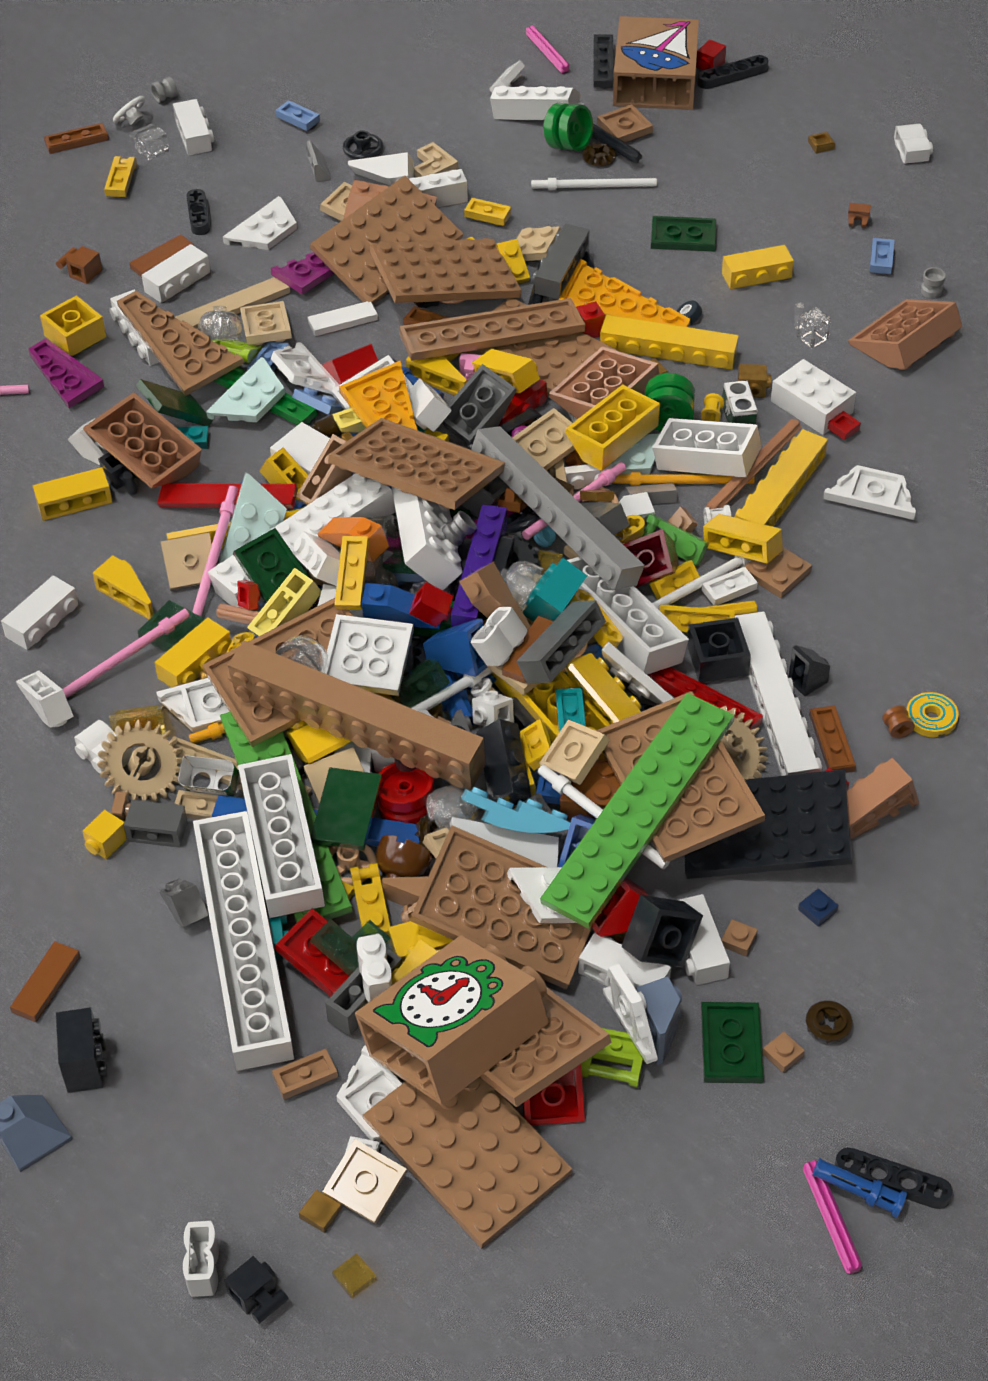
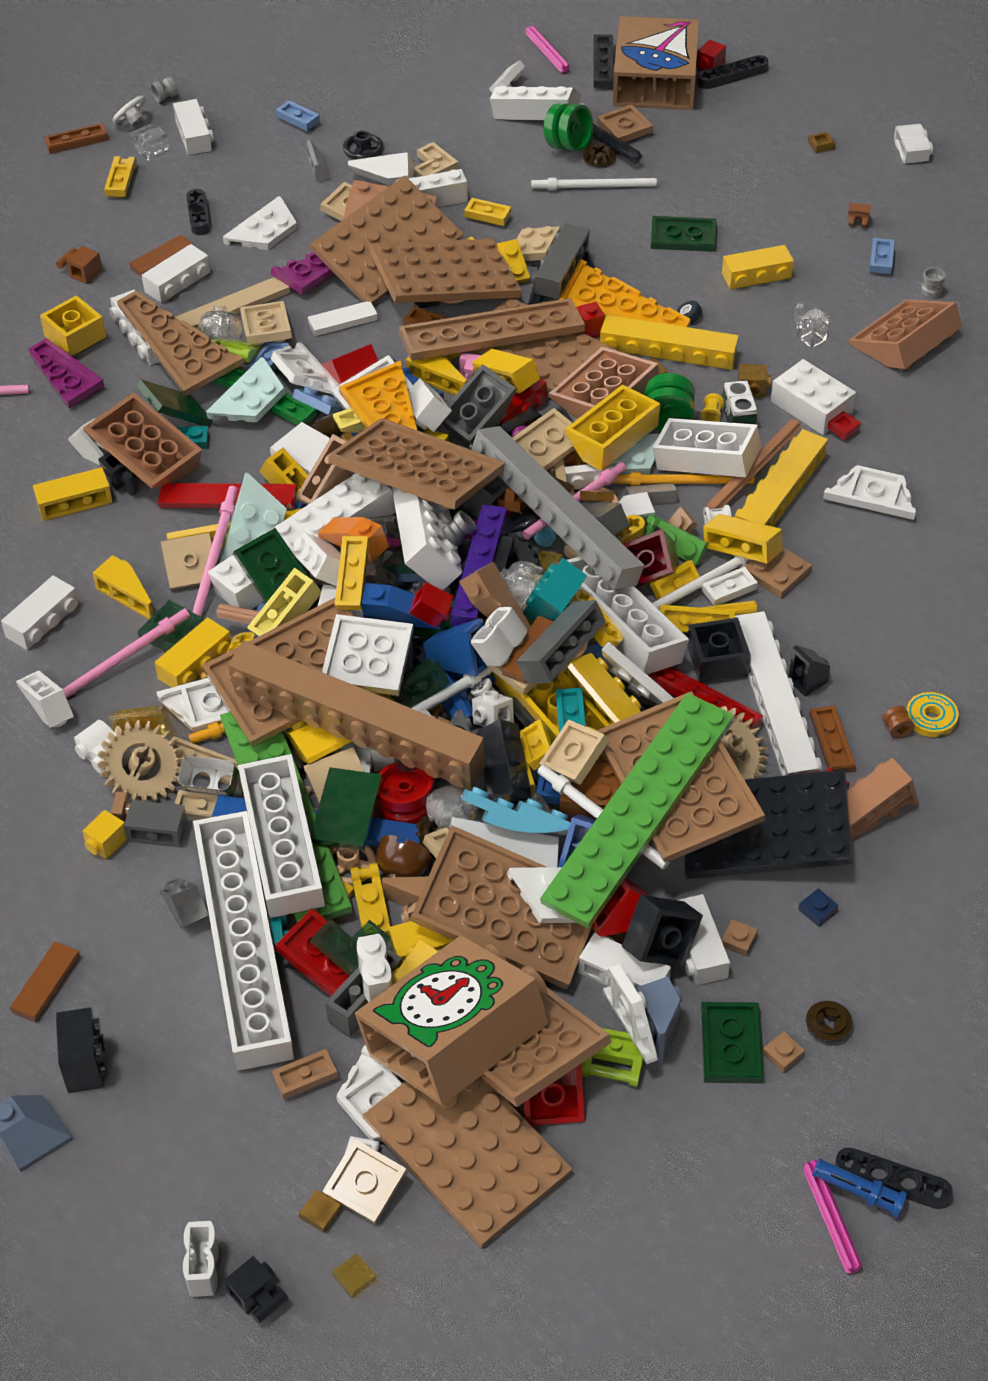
red plate [237,580,260,610] -> none
clear cylinder [275,635,328,673] -> none

